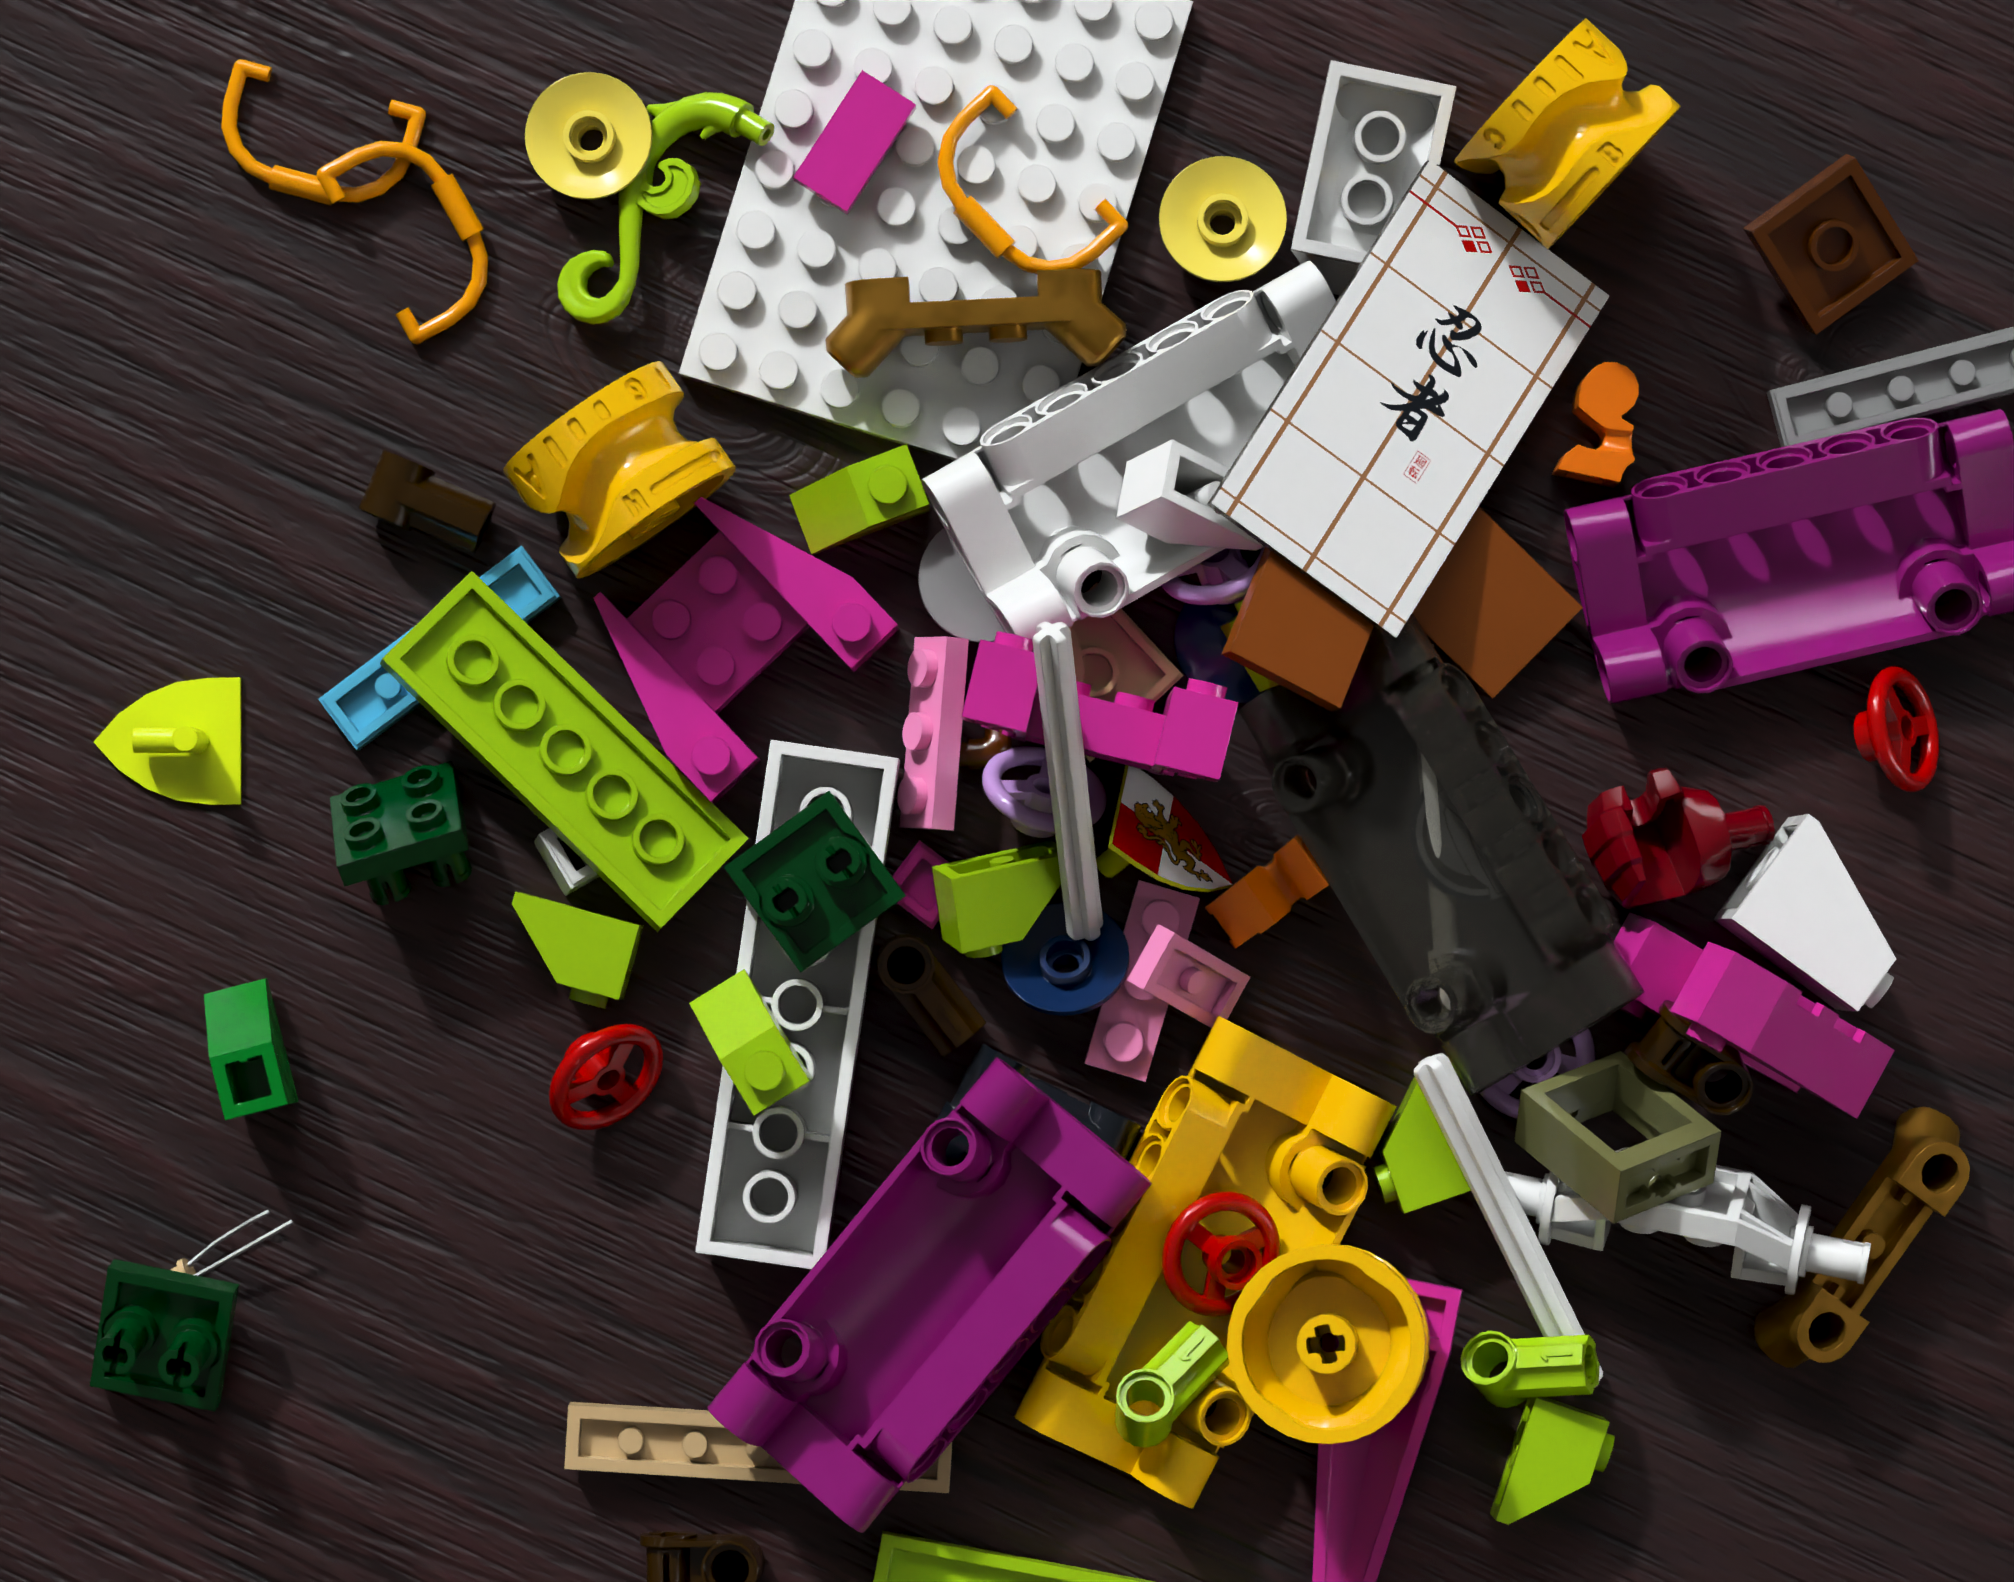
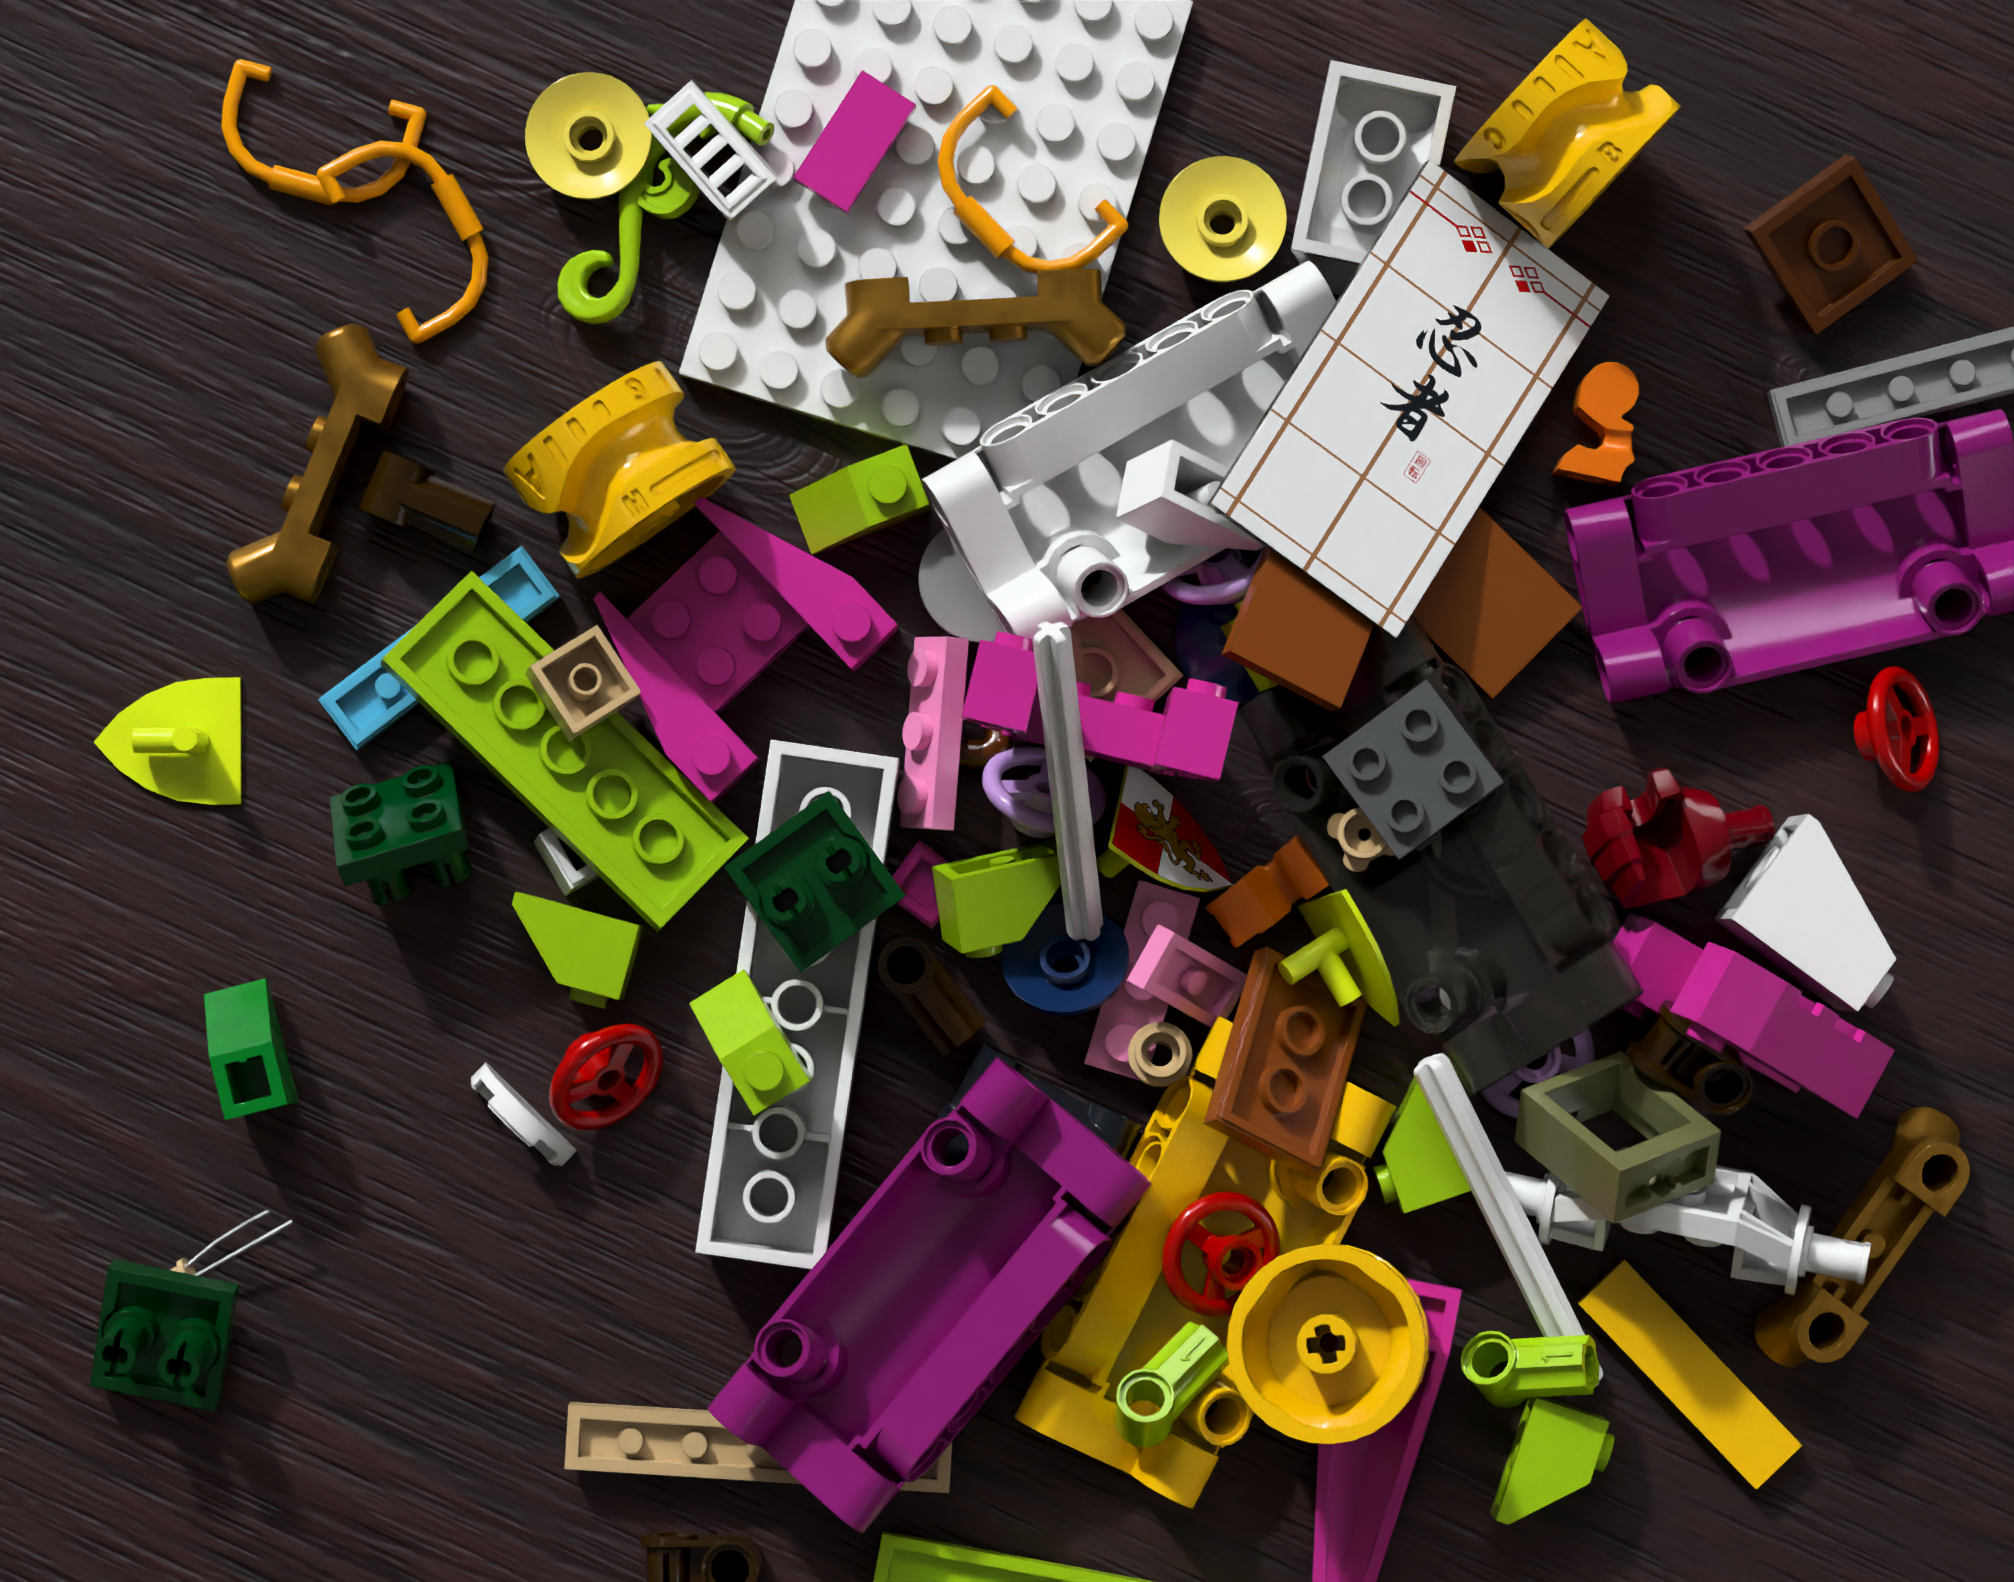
none -> pearl gold plate [226,324,409,604]
none -> white tile [471,1062,577,1166]
none -> tan piece [525,625,641,741]
none -> white slope [644,80,778,221]
none -> tan plate [1128,1022,1192,1087]
none -> dark orange tile [1203,947,1368,1177]
none -> neon yellow shield [1278,889,1400,1027]
none -> dark grey hinge [1322,679,1504,860]
none -> tan plate [1327,807,1395,872]
none -> yellow tile [1576,1259,1802,1490]

